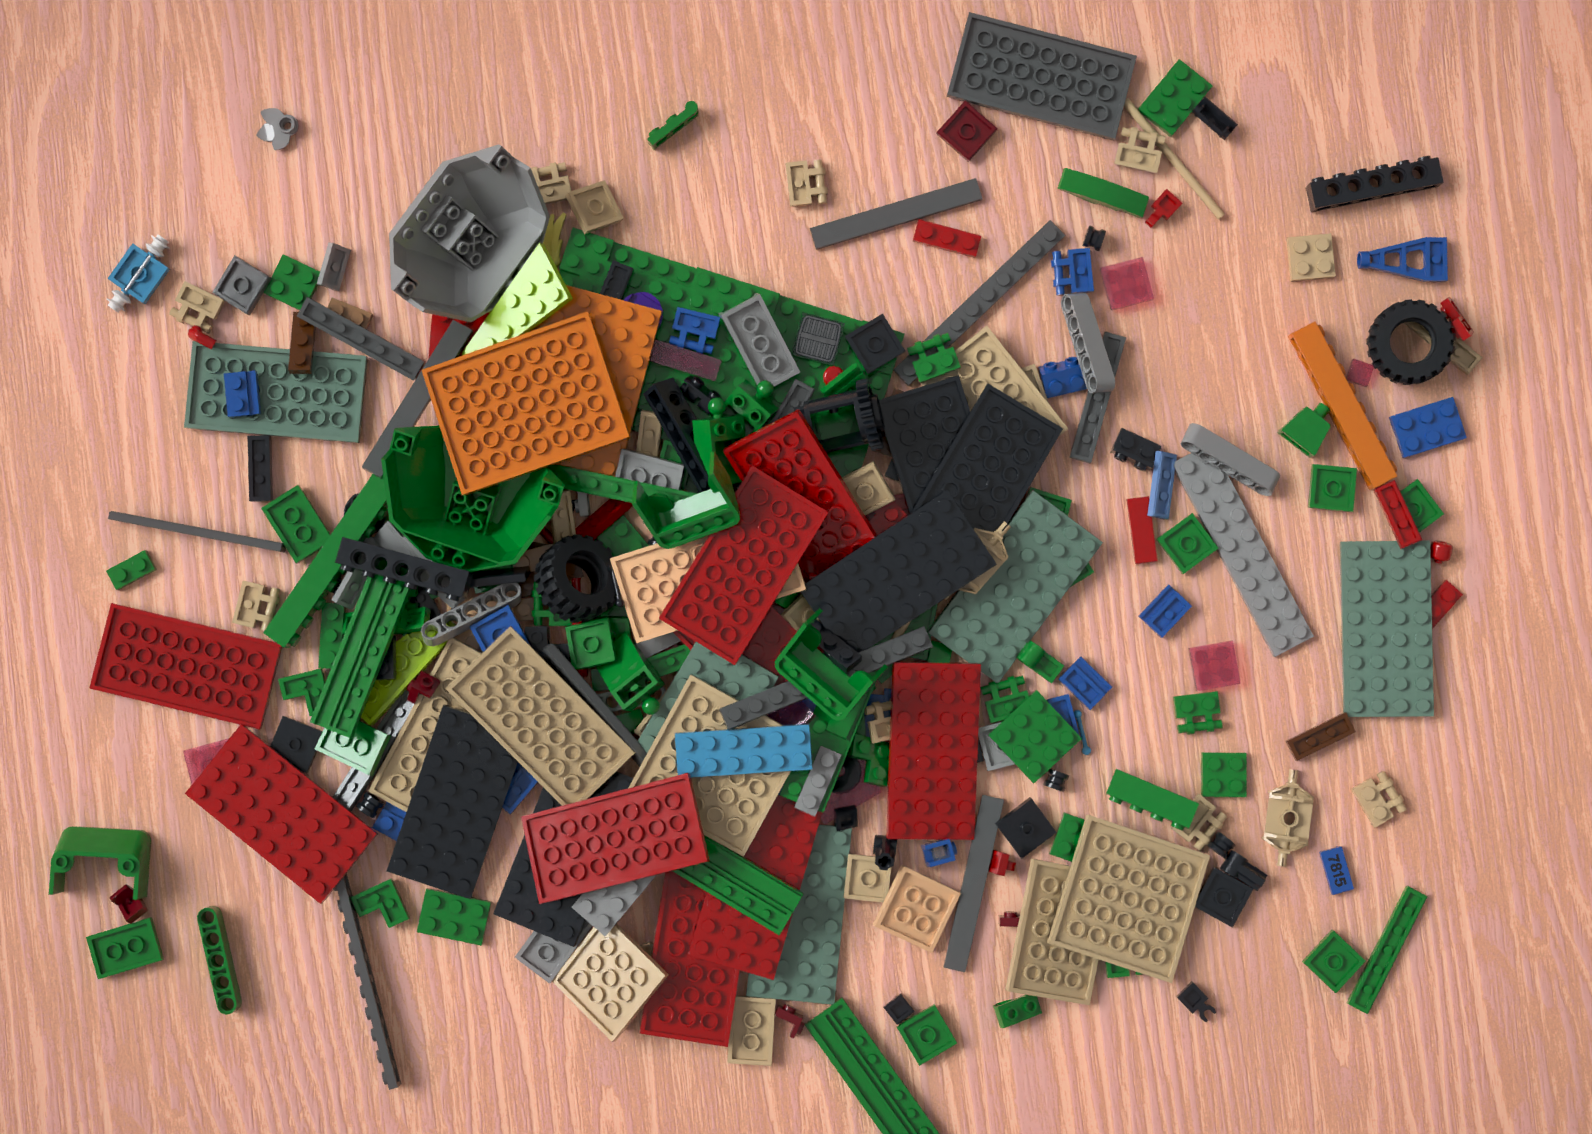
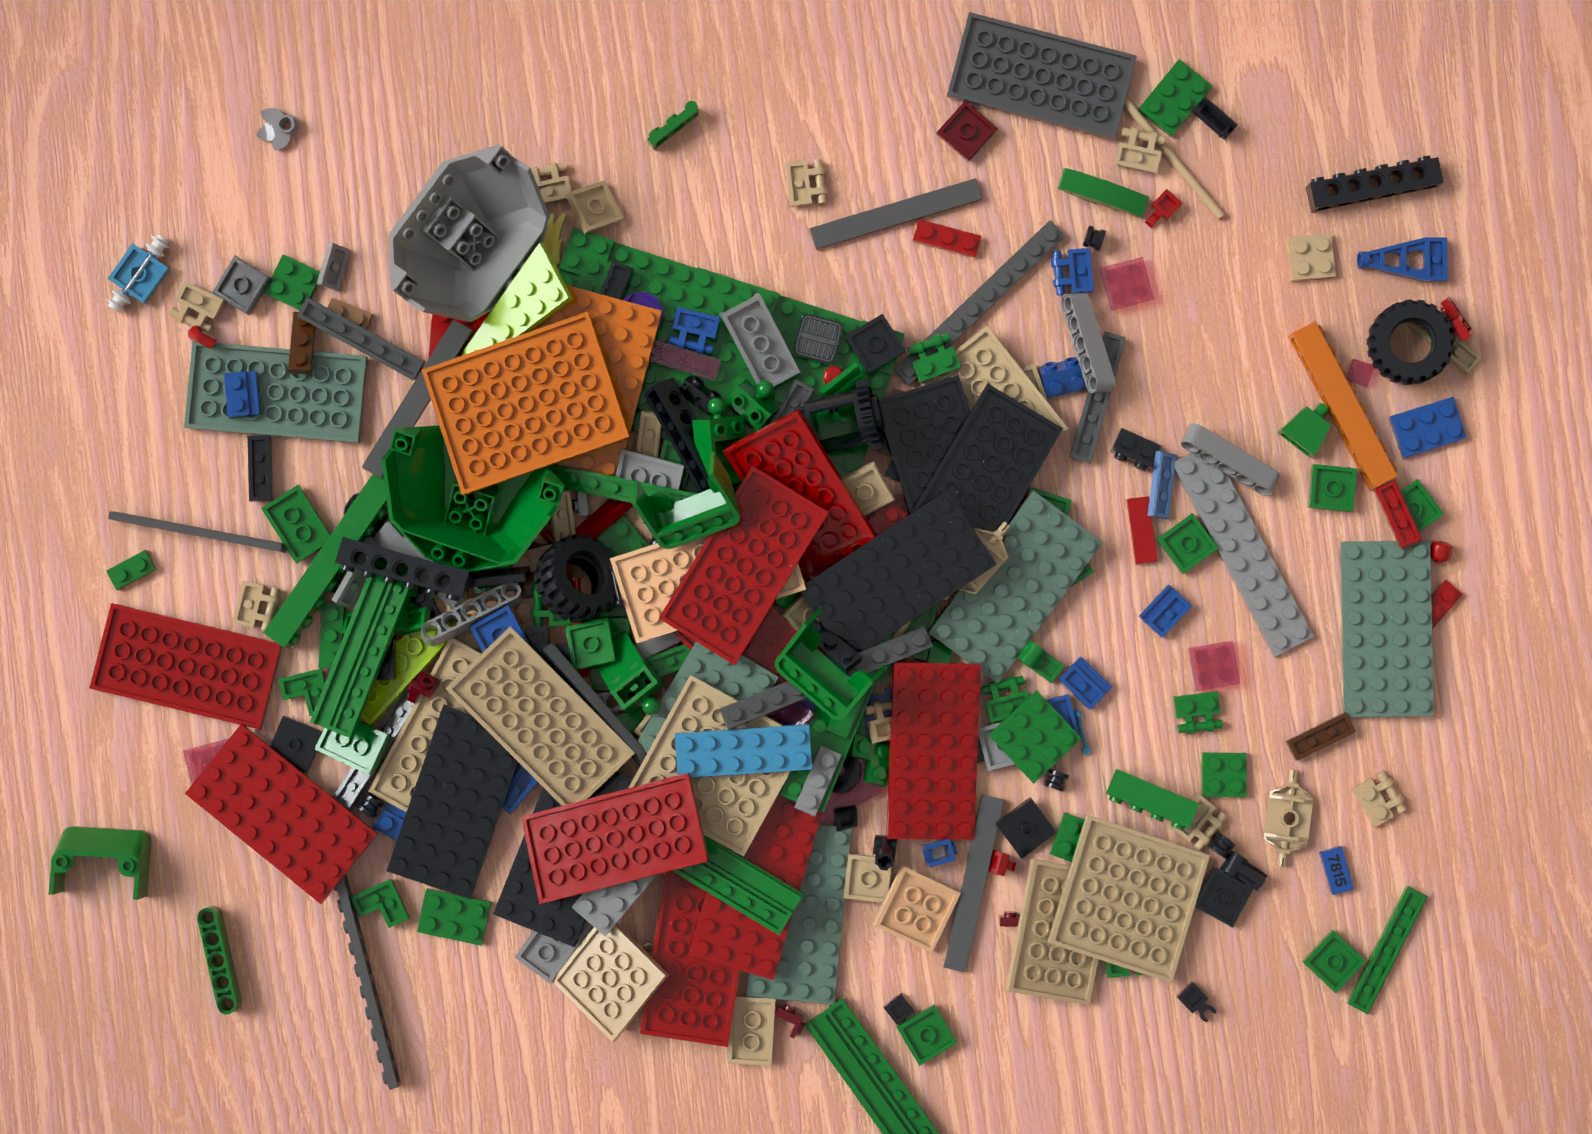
green plate [86,917,164,979] -> none
dark red bracket [110,884,148,924] -> none
green plate [993,994,1042,1028] -> none

